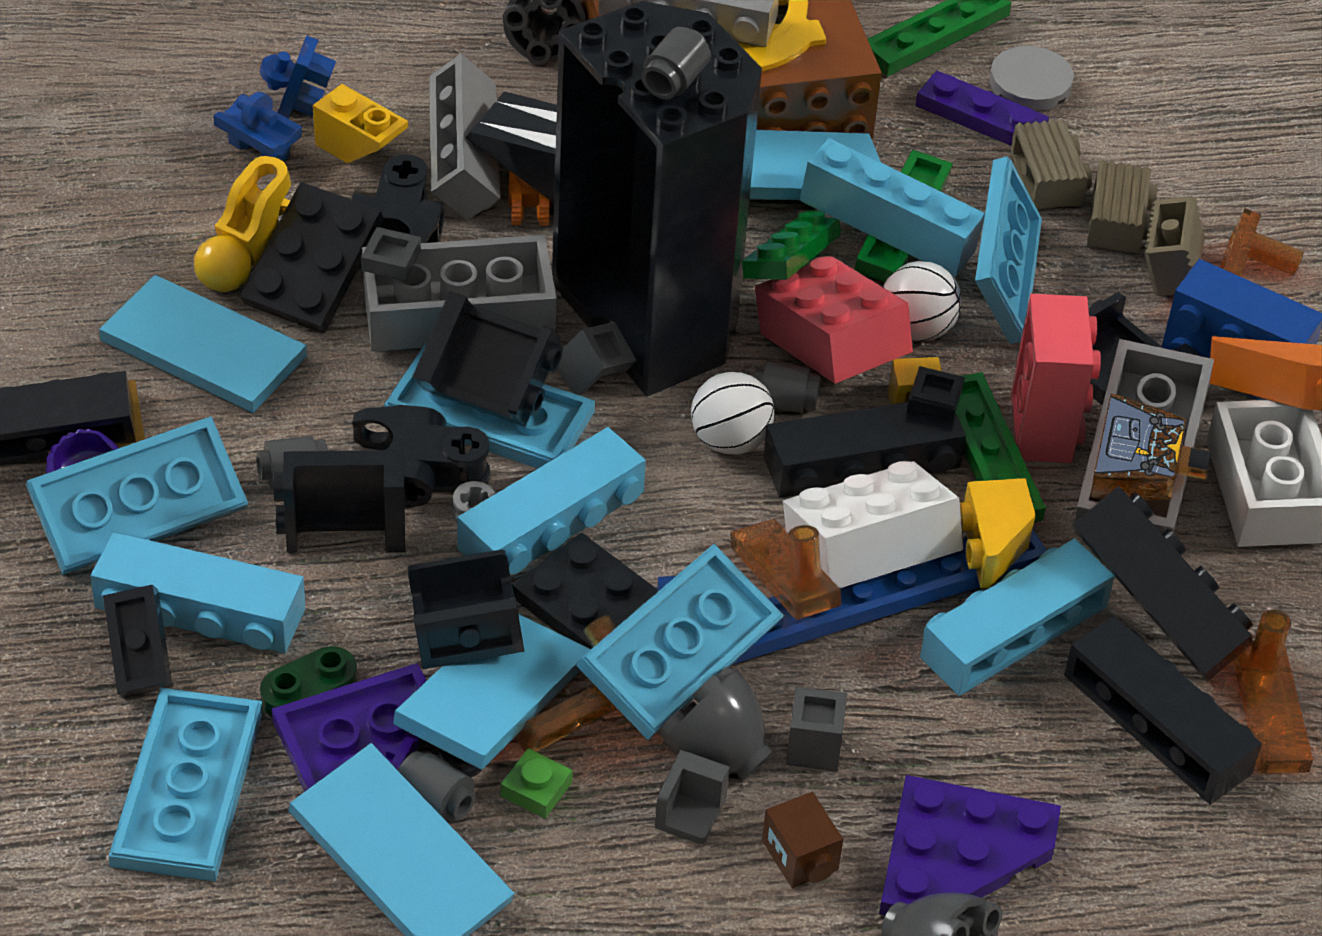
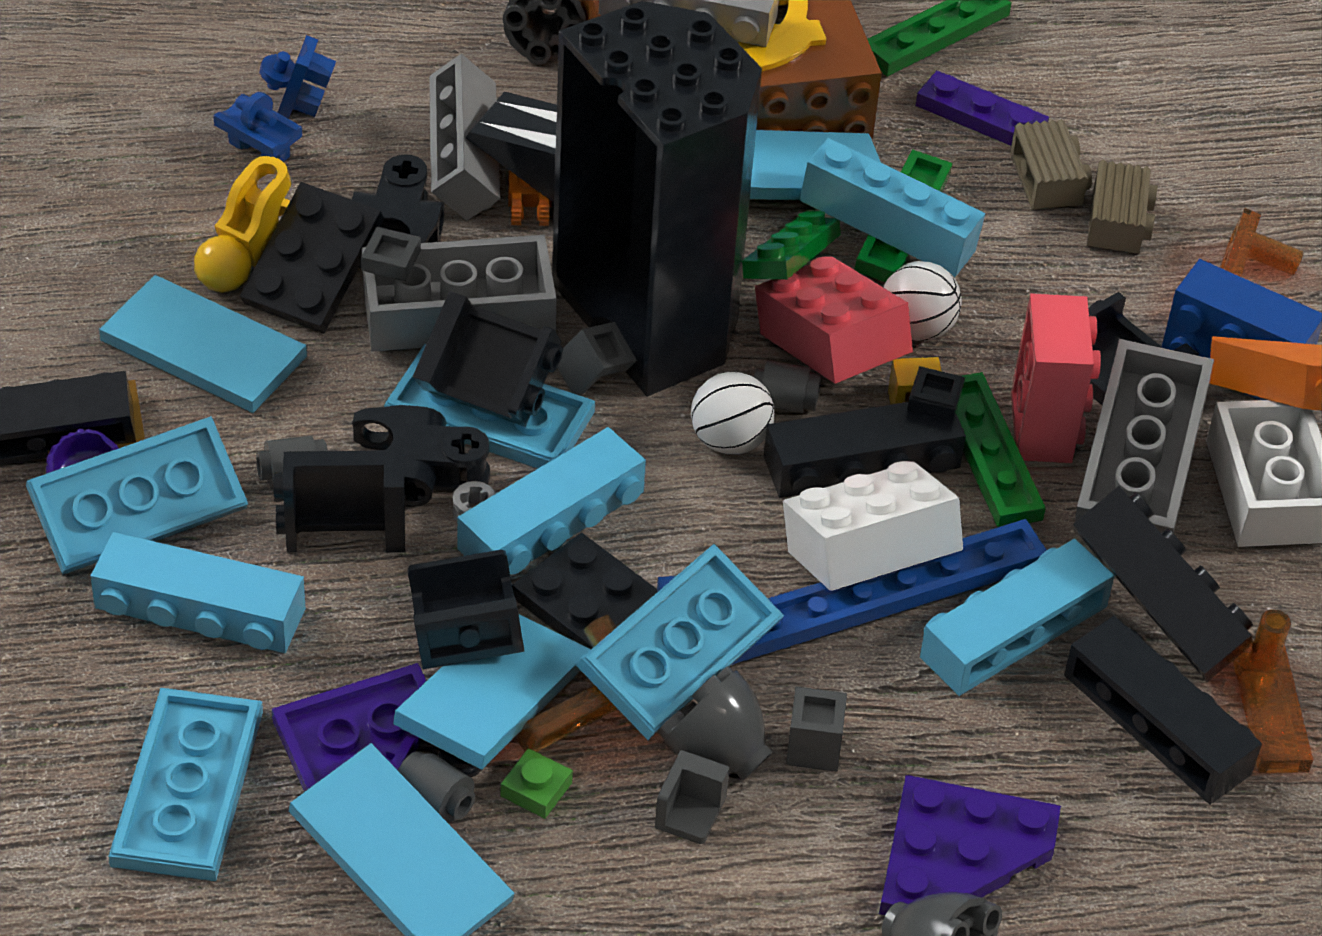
black plate [103,585,173,698] -> none
dark green plate [260,646,357,717] -> none
yellow slope [313,84,408,164] -> none
dark grey brick [641,27,711,100] -> none
clear orange piece [730,518,841,620] -> none
reddish brown brick [762,791,843,888] -> none
yellow slope [960,478,1035,588] -> none
medium azure tile [975,156,1042,344] -> none
light grey tile [989,46,1074,111] -> none
torso [1091,394,1211,500] -> none
dark tan brick [1144,196,1205,296] -> none

